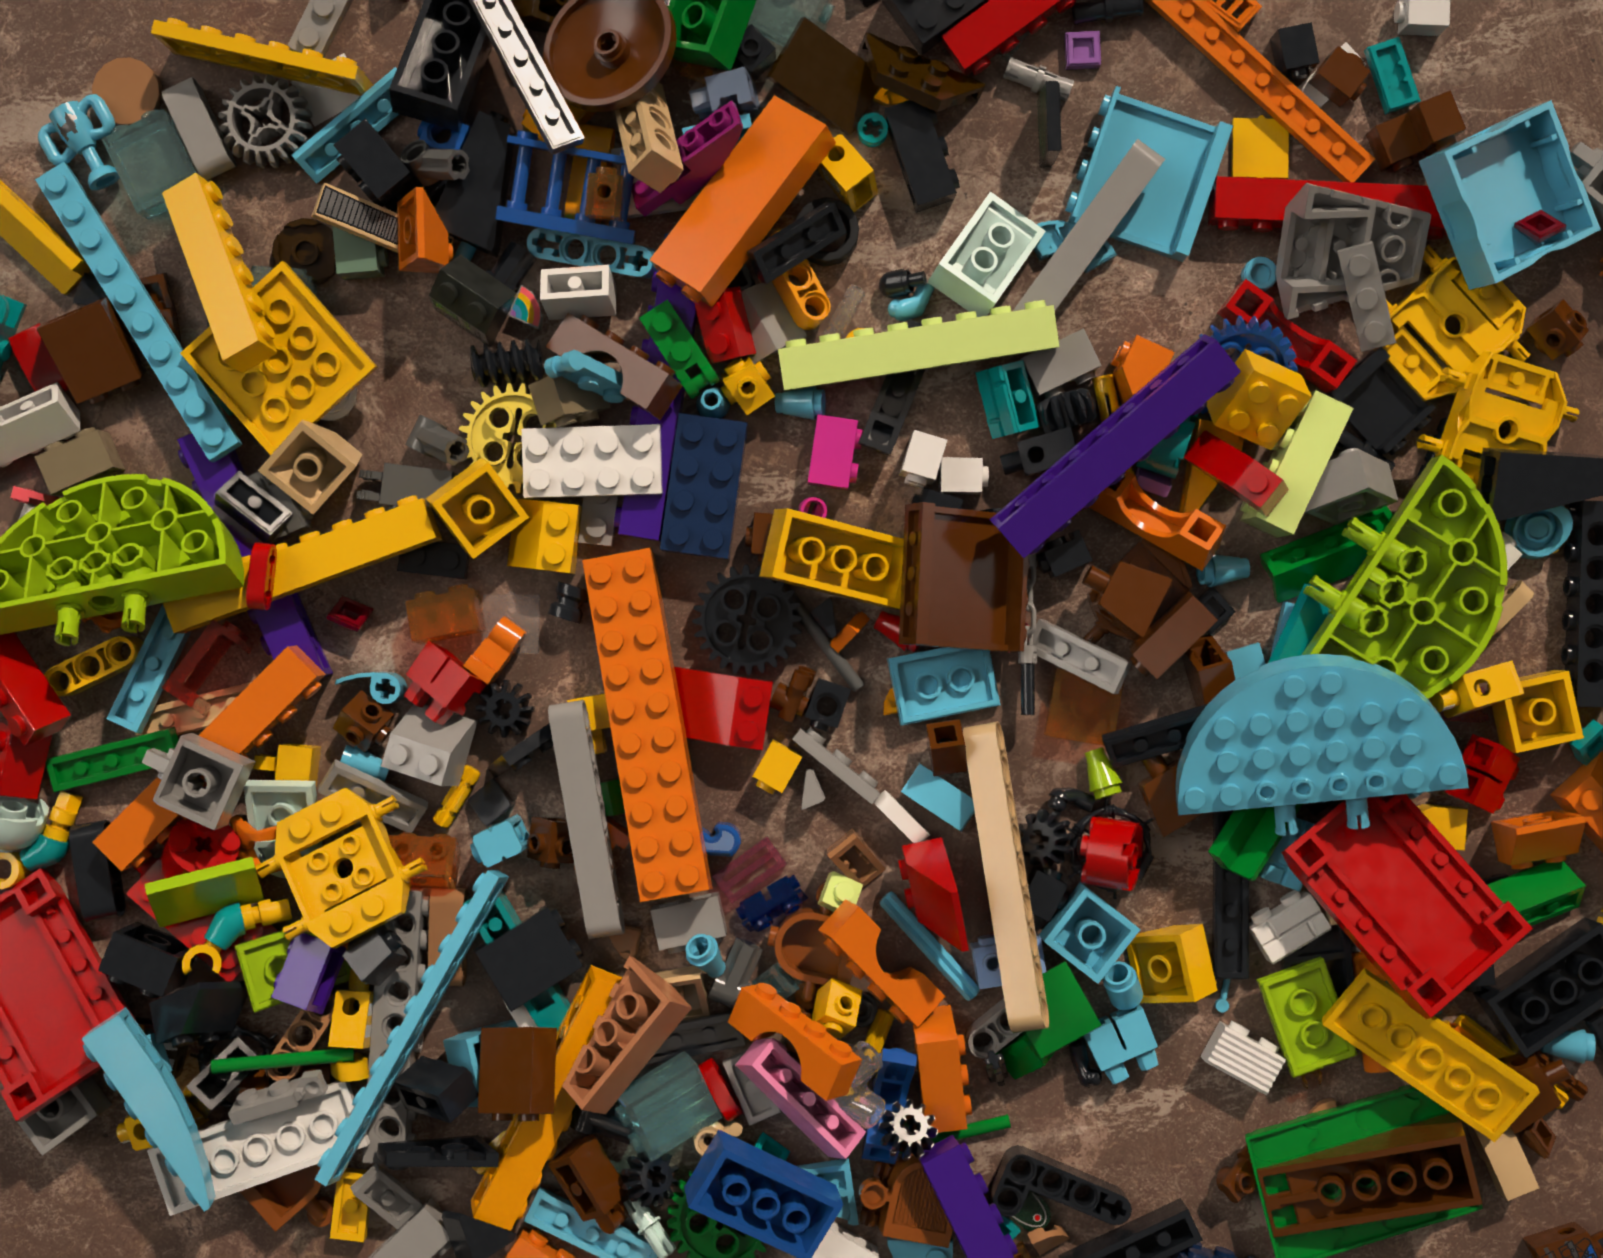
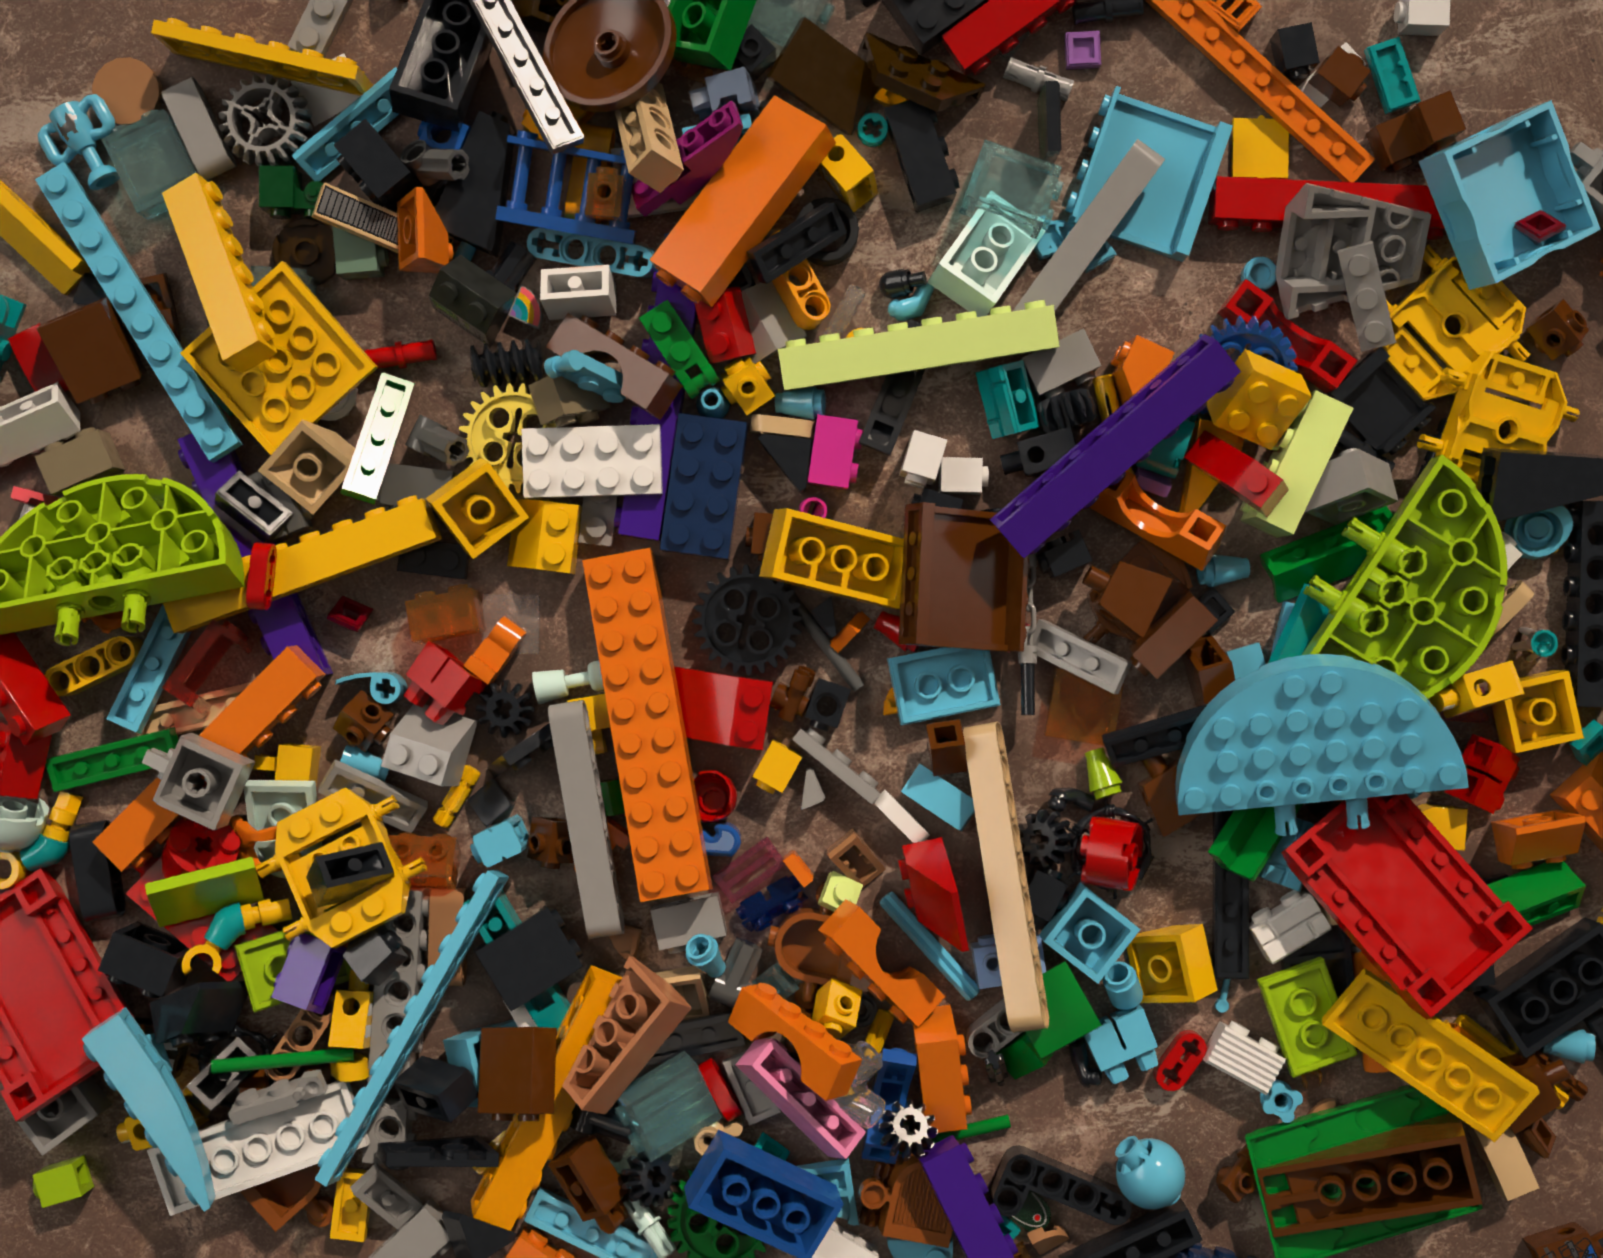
black wheel [548,581,589,624] -> none
none -> lime brick [32,1154,94,1208]
none -> dark green brick [259,166,323,220]
none -> black slope [306,842,394,908]
none -> plate [340,372,415,505]
none -> red pin [364,339,437,369]
none -> light aqua piece [532,660,604,705]
none -> red hair [694,770,737,823]
none -> tan beam [750,414,816,440]
none -> black slope [758,434,811,494]
none -> orange tile [783,850,814,888]
none -> clear light blue panel [959,140,1064,239]
none -> medium azure brick [1115,1136,1185,1209]
none -> red beam [1153,1030,1207,1091]
none -> medium azure brick [1260,1079,1303,1123]
none -> piece [1512,627,1558,662]

